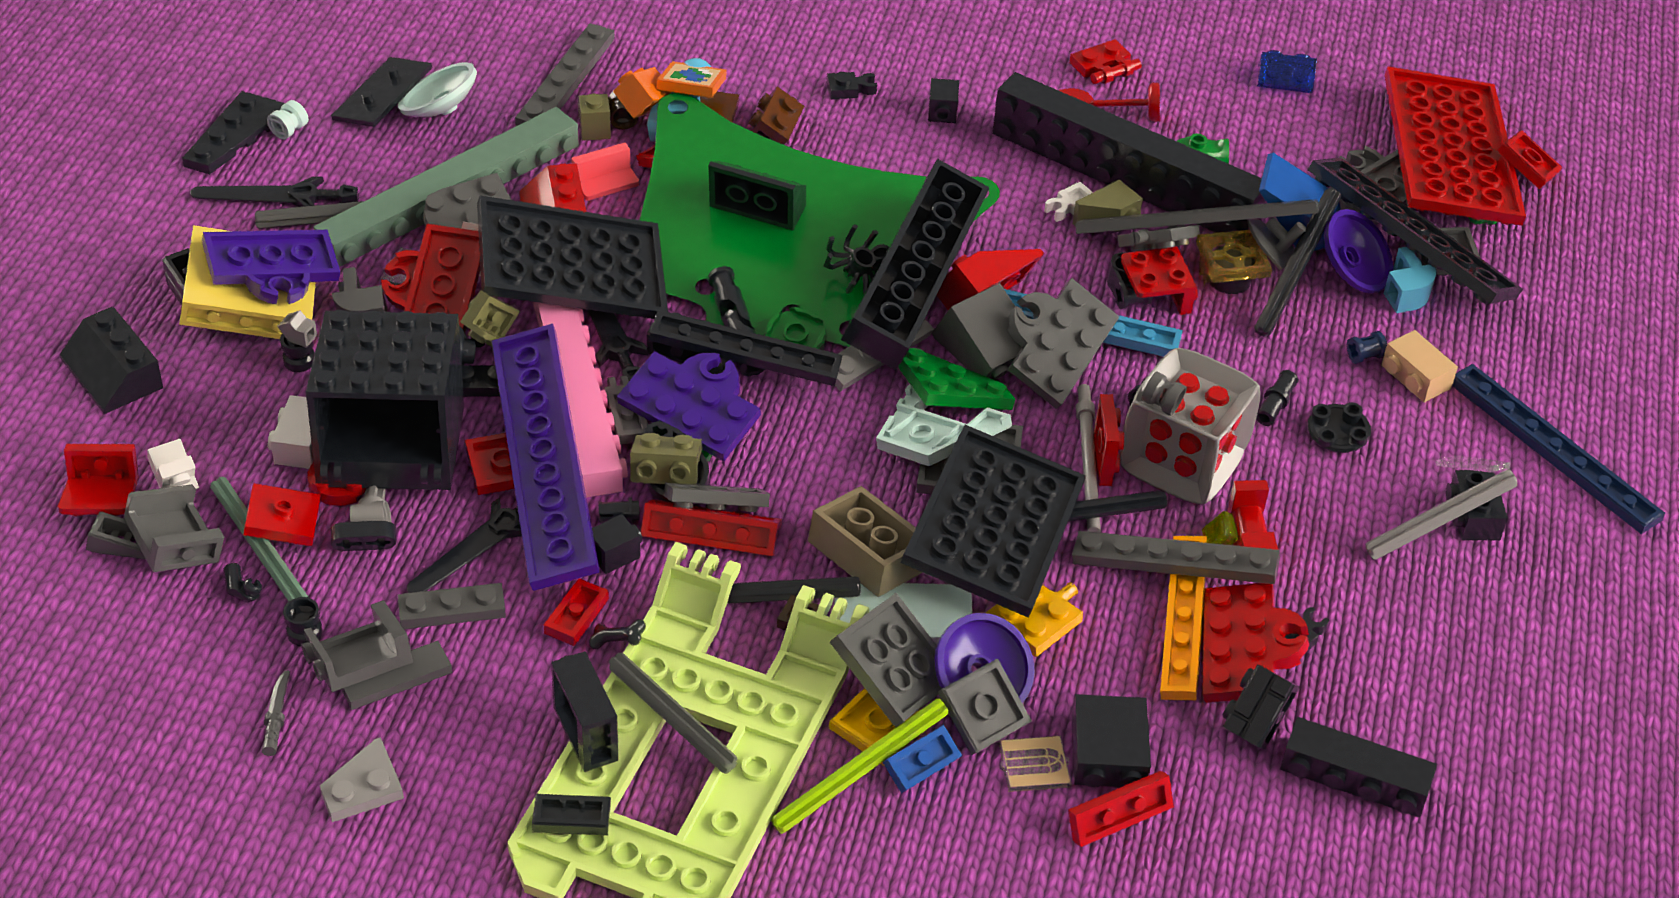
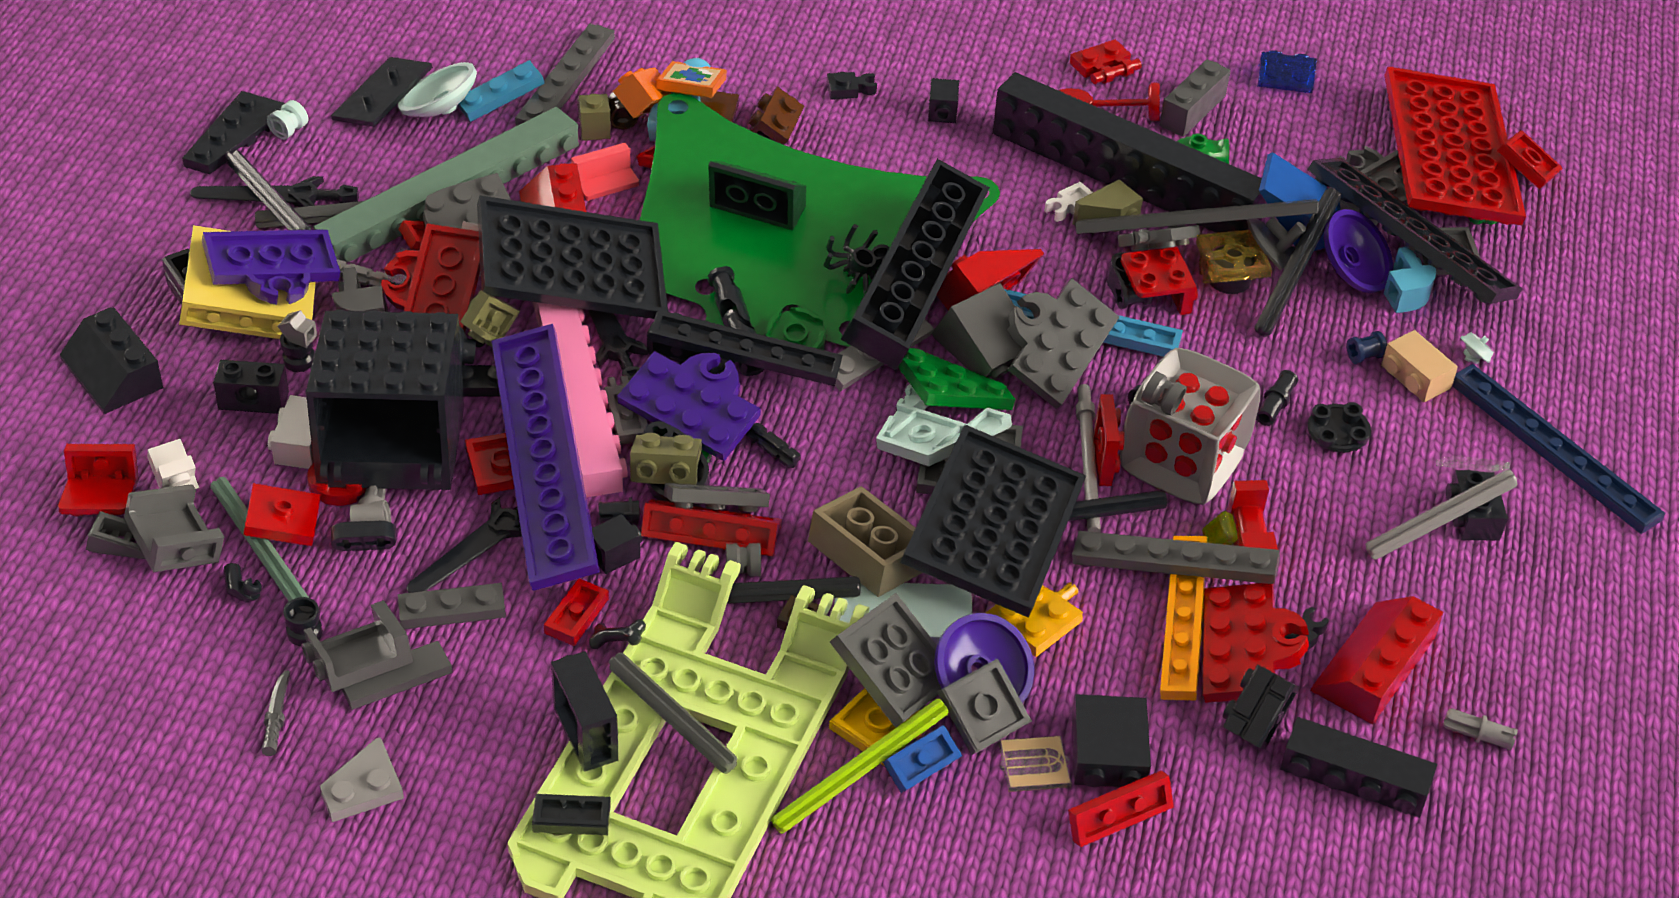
none -> black brick [213,360,289,414]
none -> axle [226,150,311,230]
none -> light grey axle [337,259,388,287]
none -> red plate [399,220,426,251]
none -> dark azure plate [457,60,545,122]
none -> dark grey wheel [726,543,761,577]
none -> black axle [746,423,801,468]
none -> dark grey brick [1159,59,1231,137]
none -> red slope [1310,596,1444,725]
none -> light grey axle [1443,709,1518,751]
none -> light aqua hat [1460,332,1494,364]

